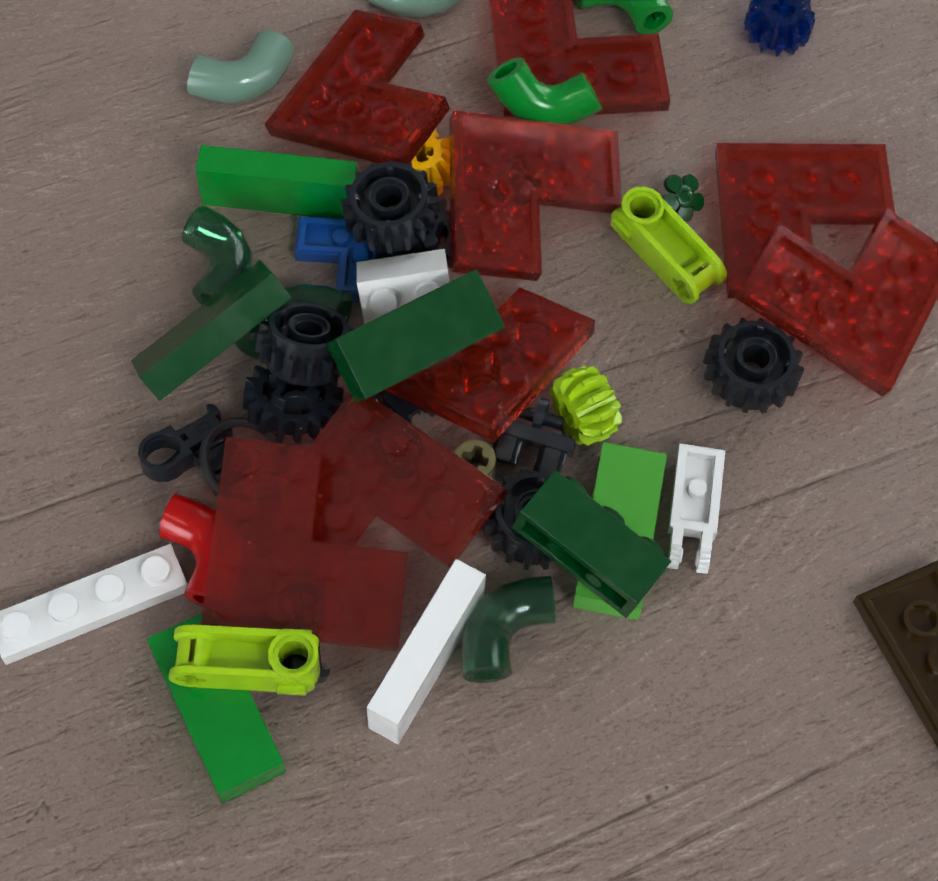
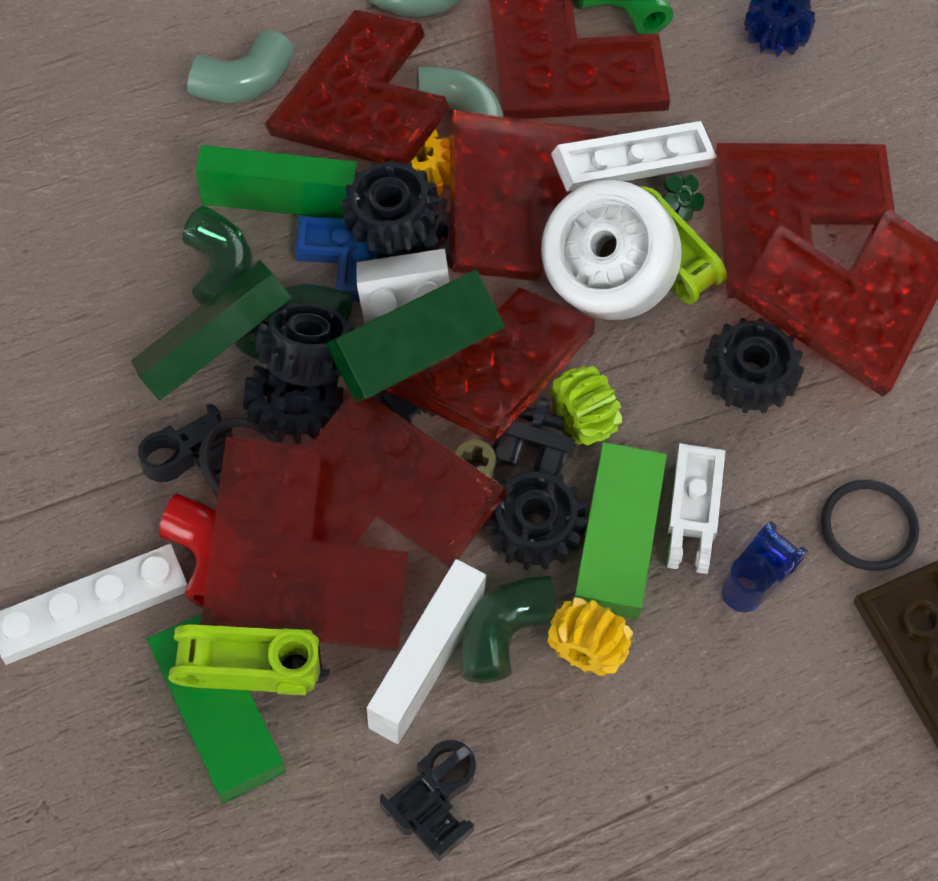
green cylinder [487,57,603,128] -> none
dark green brick [512,470,672,618] -> none
none -> black piece [380,740,476,862]
none -> sand green cylinder [416,66,506,149]
none -> white wheel [541,180,682,320]
none -> yellow gear [547,597,633,676]
none -> white plate [551,121,717,192]
none -> clear blue piece [722,521,809,613]
none -> black tyre [821,480,920,571]

